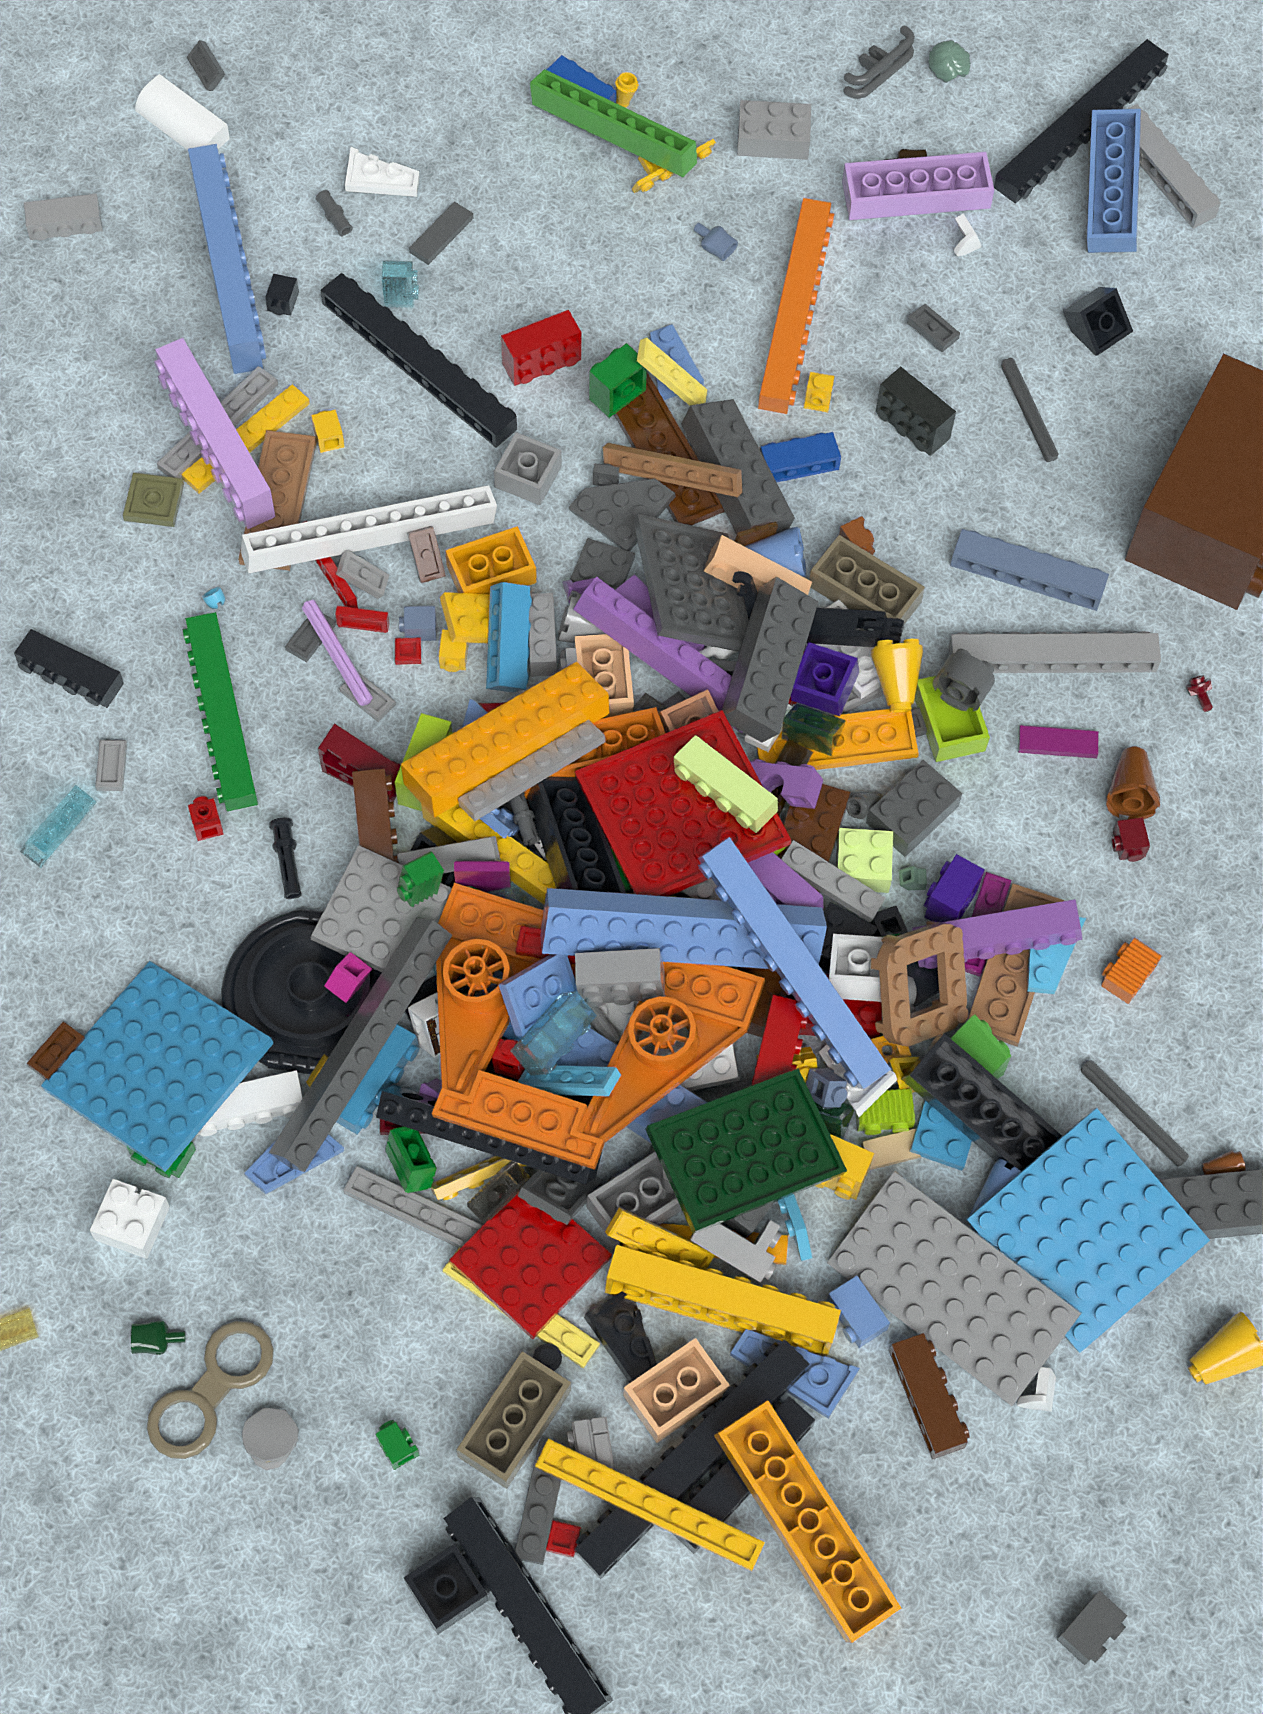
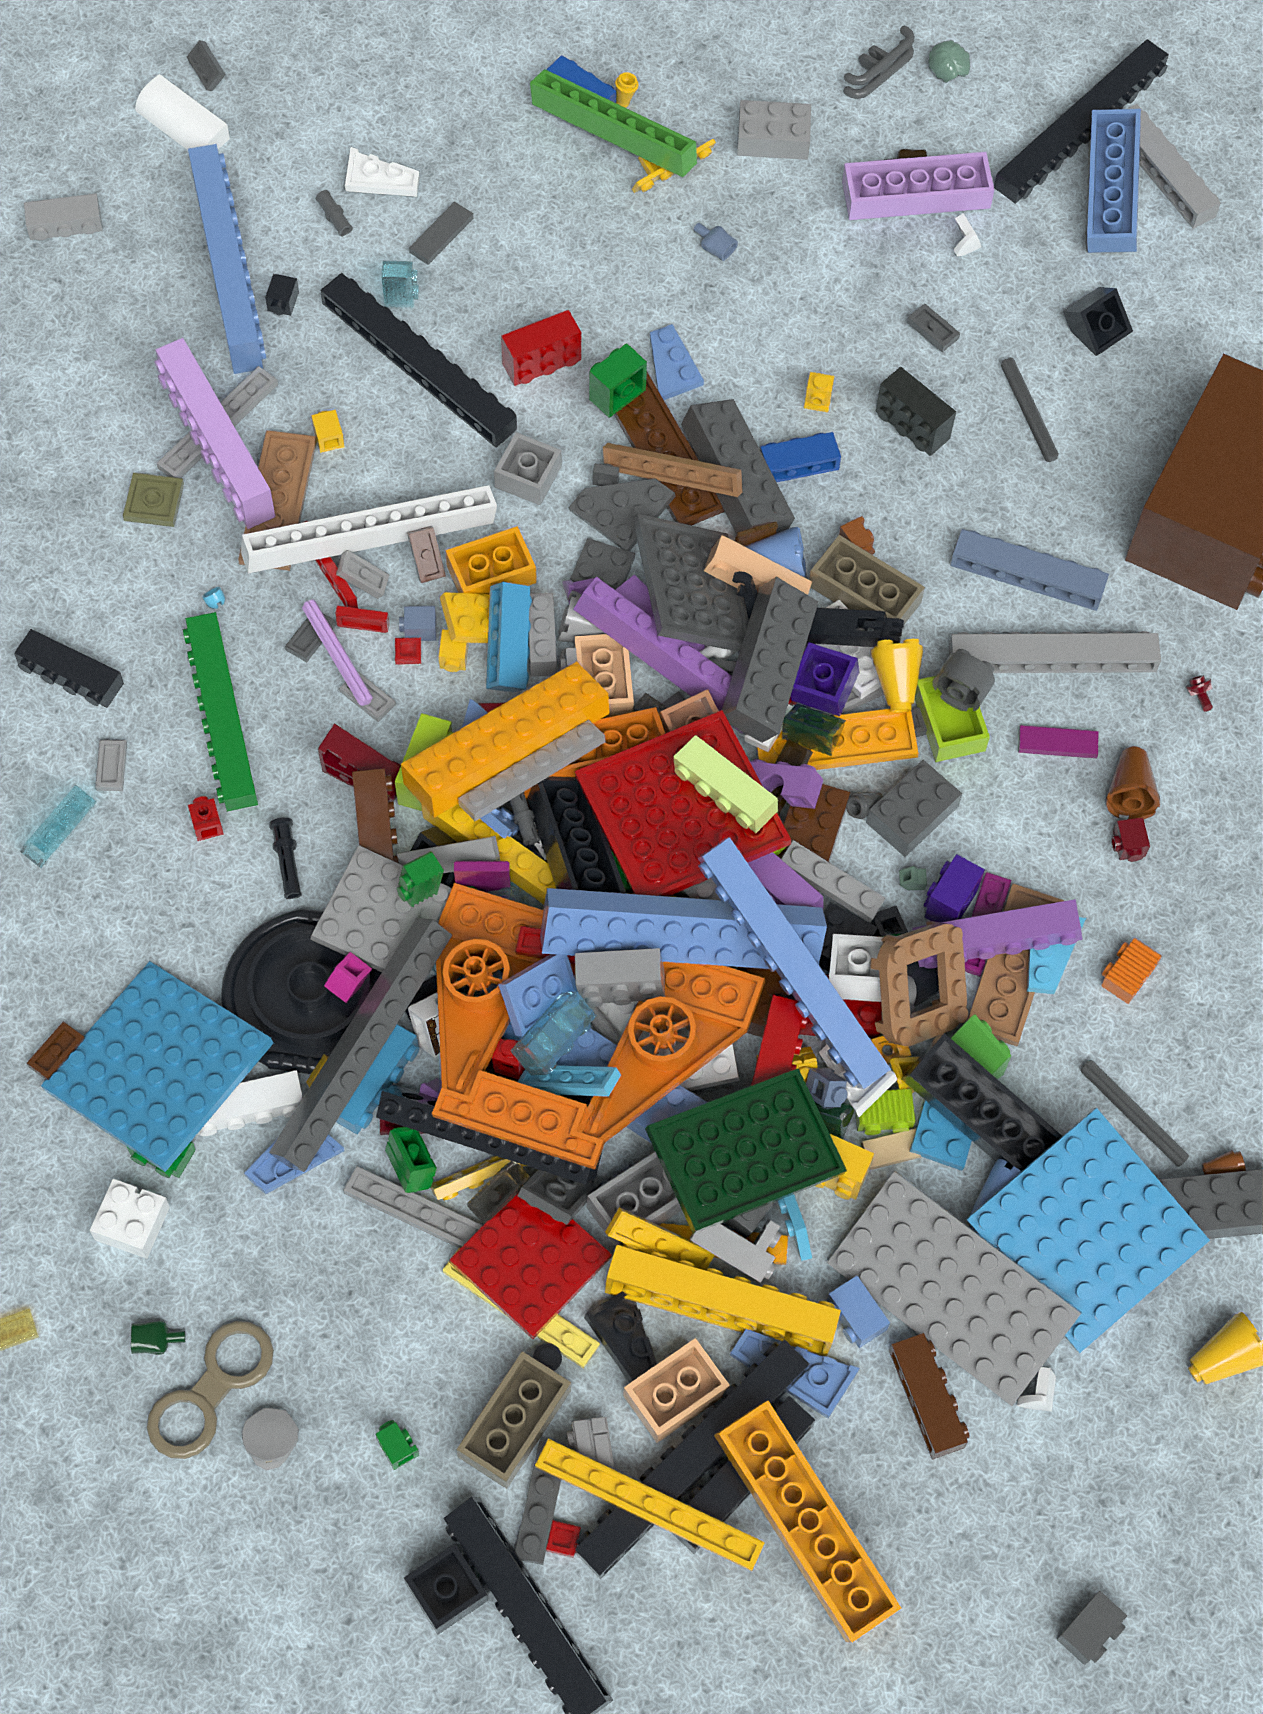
yellow plate [181,384,310,494] -> none
light yellow tile [637,338,707,406] -> none
orange brick [758,198,835,414] -> none
yellowish green brick [836,828,893,893] -> none

